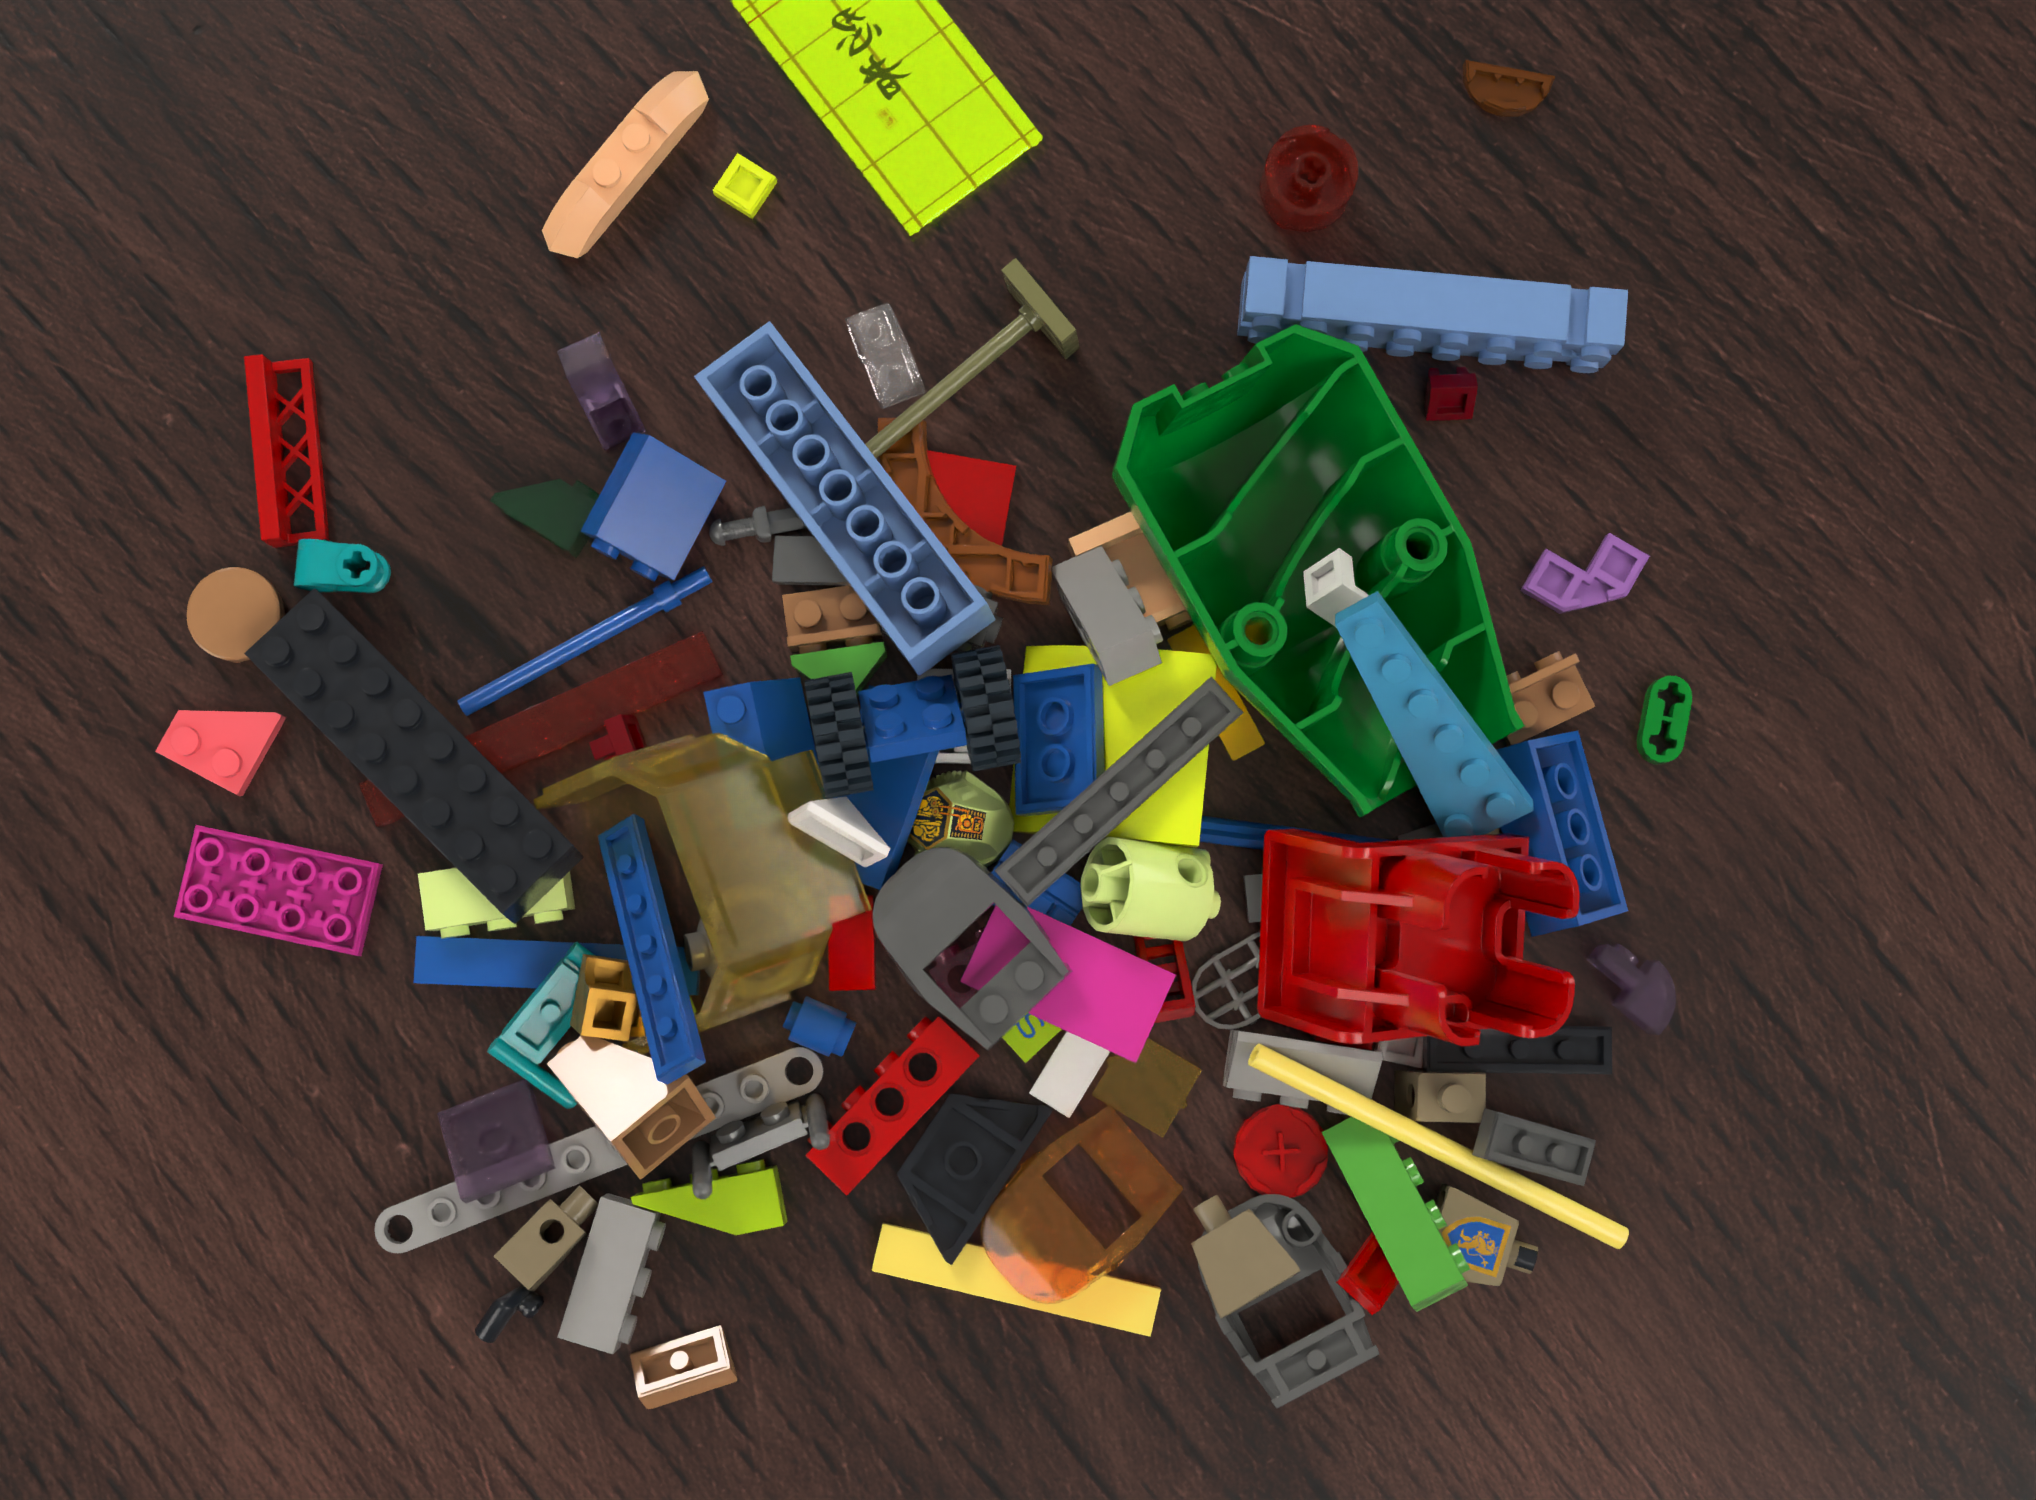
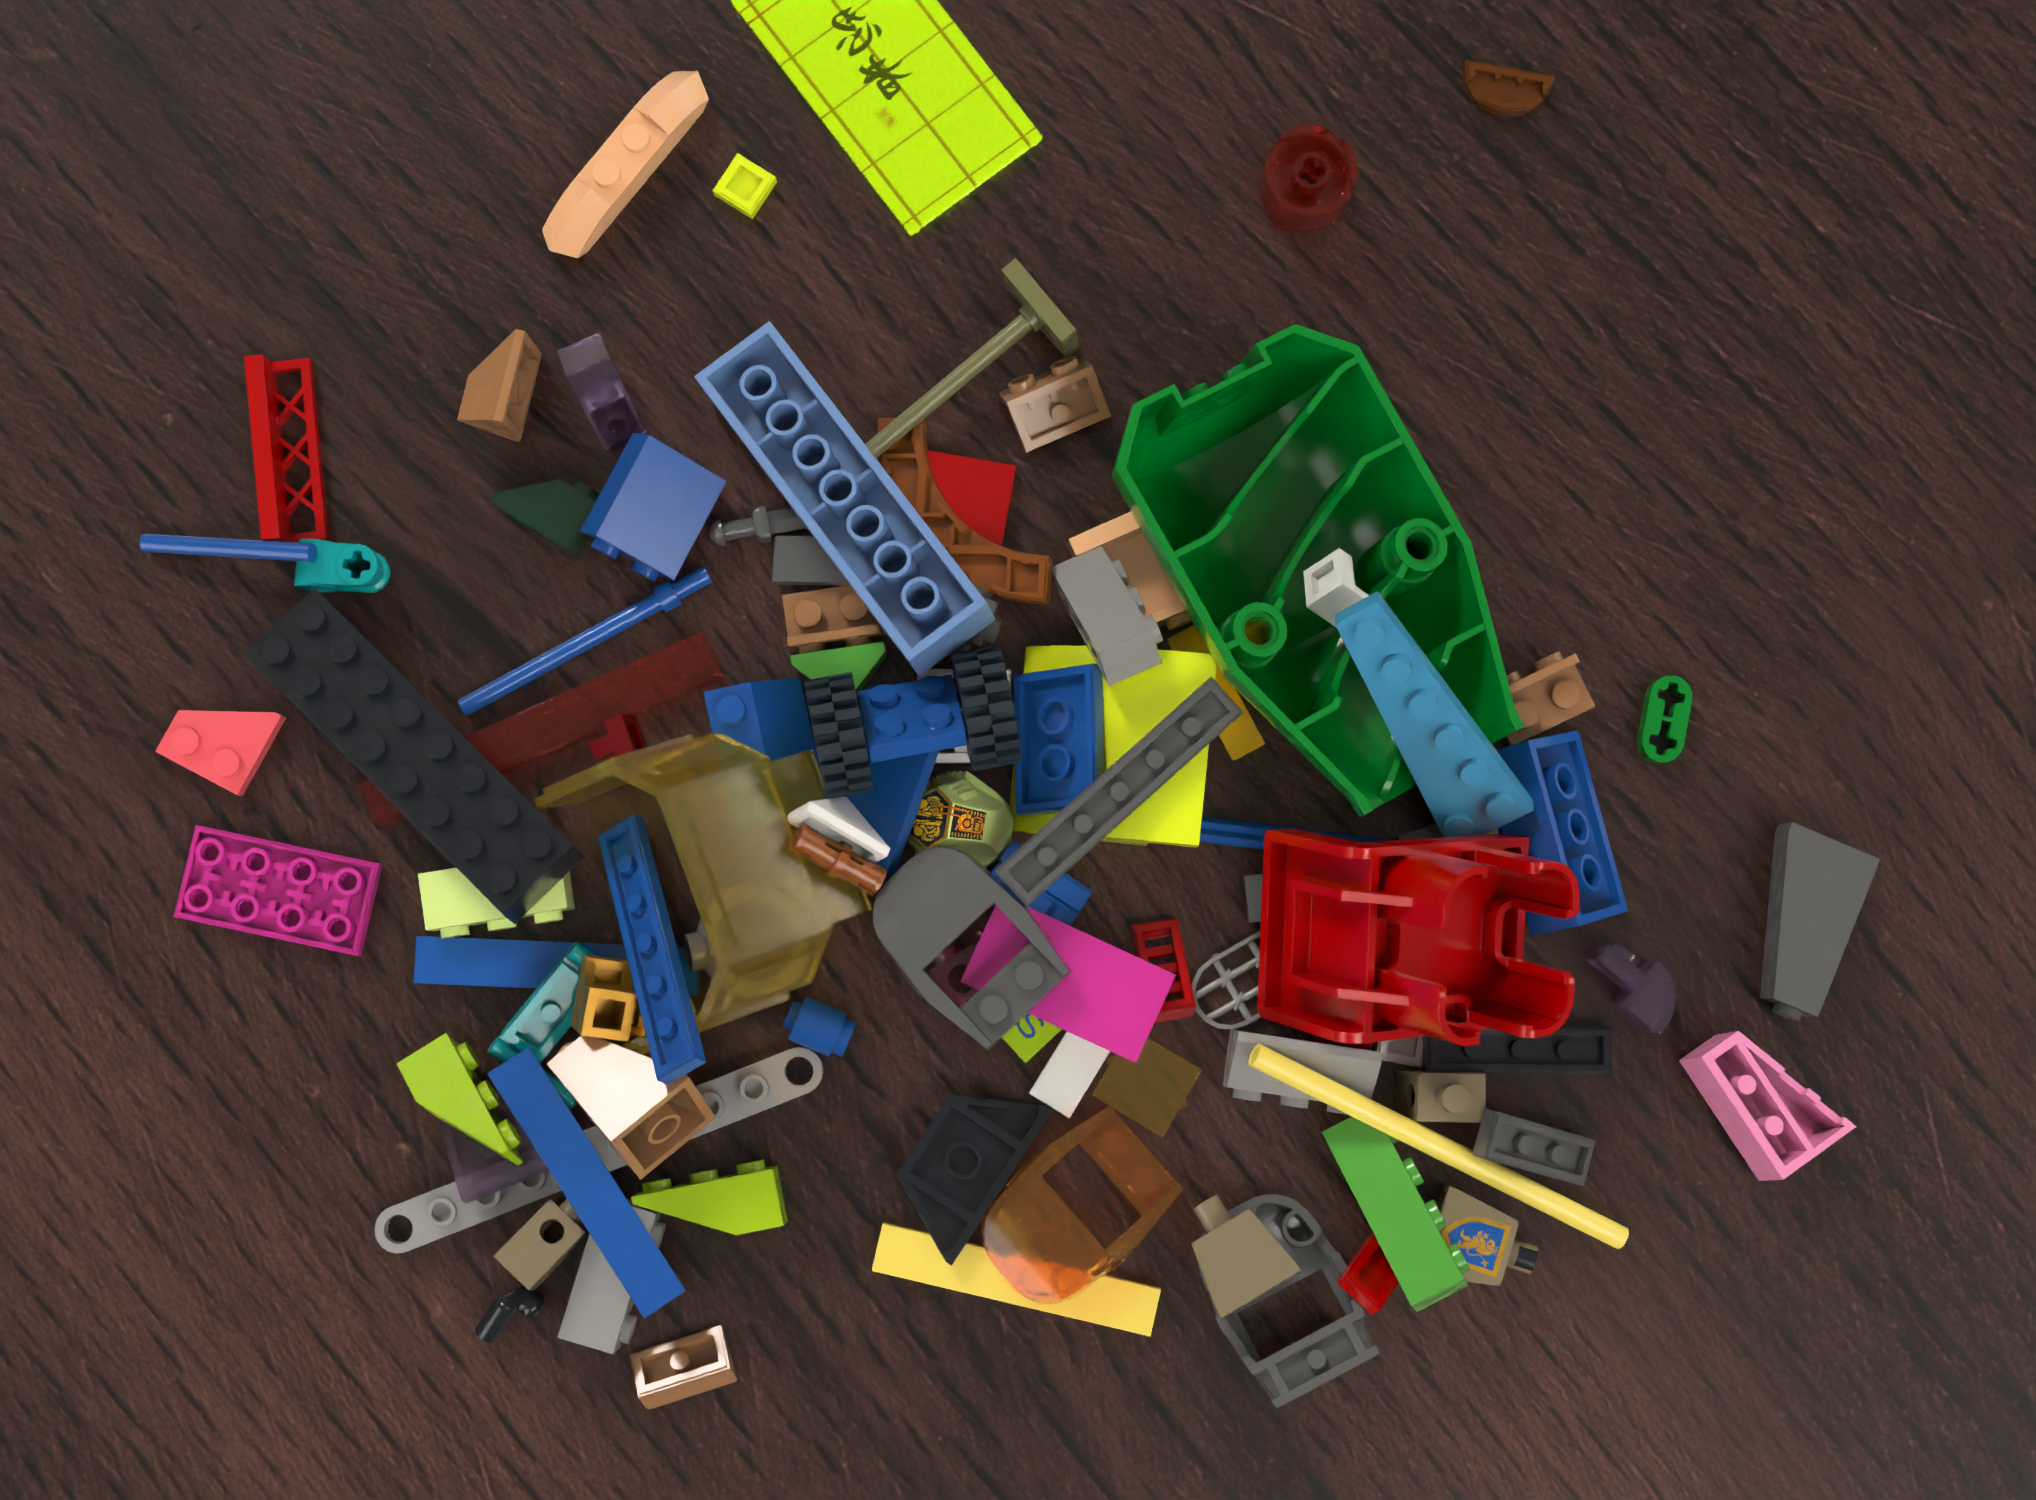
medium nougat tile [187,567,286,663] -> none
dark grey plate [692,1093,830,1199] -> none
red brick [805,1015,981,1195] -> none
red slope [828,895,876,991] -> none
clear slope [845,303,926,409] -> none
yellowish green cylinder [1080,837,1221,941] -> none
red tile [1233,1103,1328,1198] -> none
medium blue brick [1237,256,1628,373] -> none
dark red tile [1424,367,1478,421] -> none
medium lavender tile [1520,533,1650,614] -> none
none -> blue bar [139,533,317,562]
none -> lime slope [397,1033,524,1166]
none -> medium nougat slope [457,329,542,442]
none -> blue tile [487,1047,686,1319]
none -> dark orange pin [789,823,887,896]
none -> medium nougat bracket [999,356,1111,453]
none -> bright pink wedge [1679,1031,1857,1181]
none -> dark grey slope [1760,822,1880,1022]

